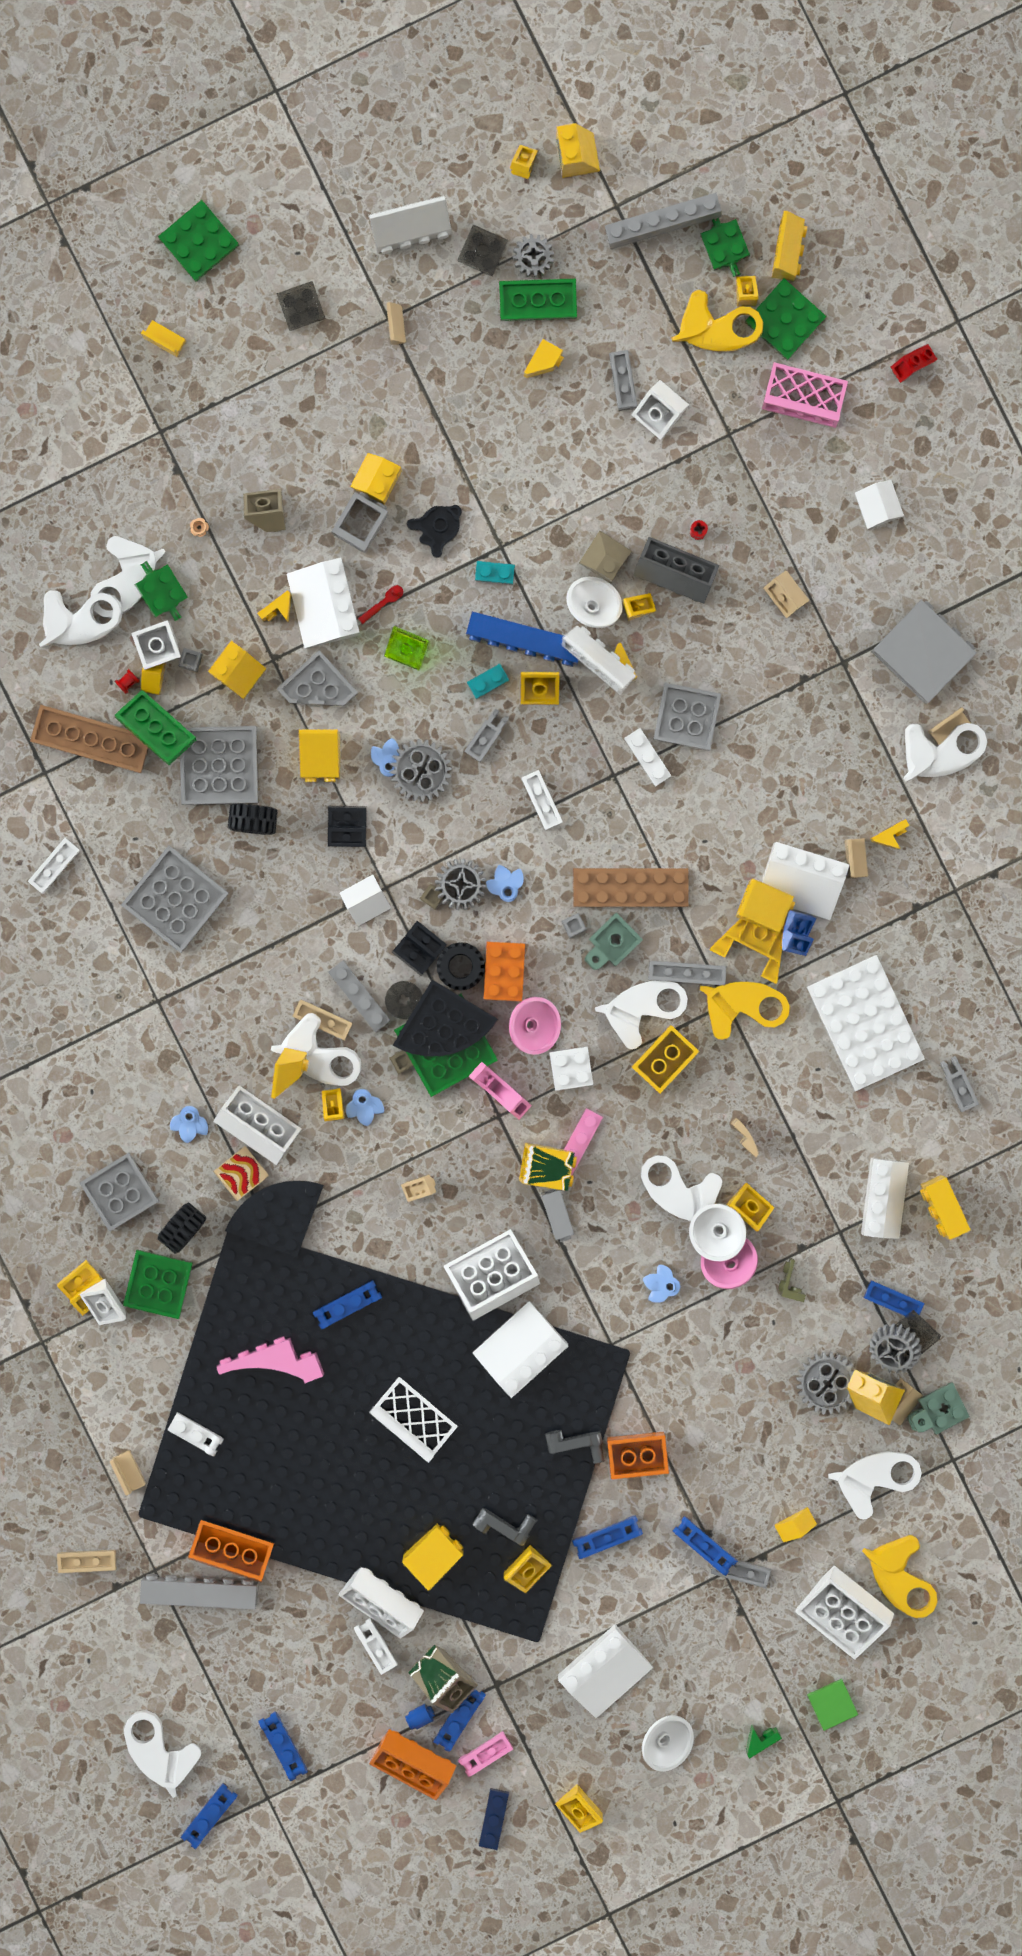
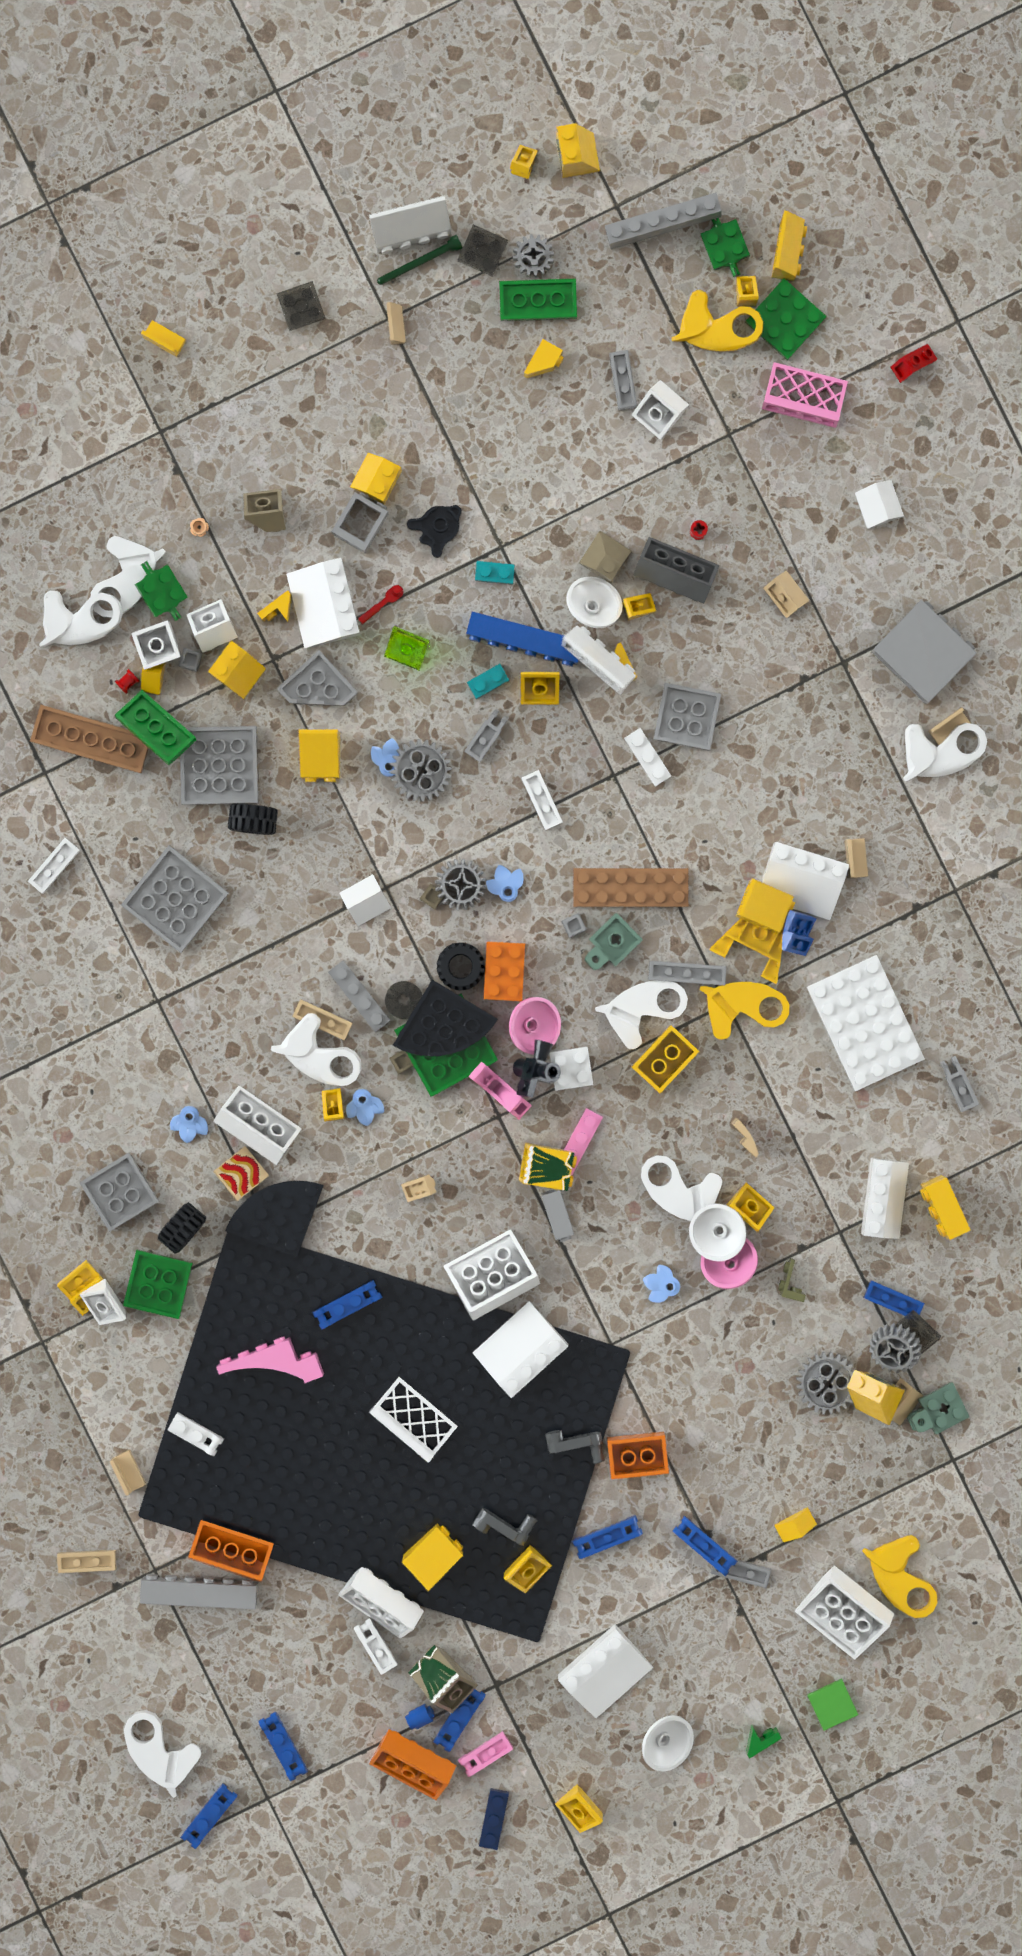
green plate [158,200,239,282] -> none
yellow slope [271,1048,309,1099] -> none
black slope [328,806,367,847] -> none
black slope [392,921,447,976] -> none
white animal [828,1451,922,1520] -> none
yellow slope [870,819,910,850] -> none
none -> white slope [186,599,237,652]
none -> dark green piece [377,234,463,285]
none -> black brick [513,1039,561,1098]

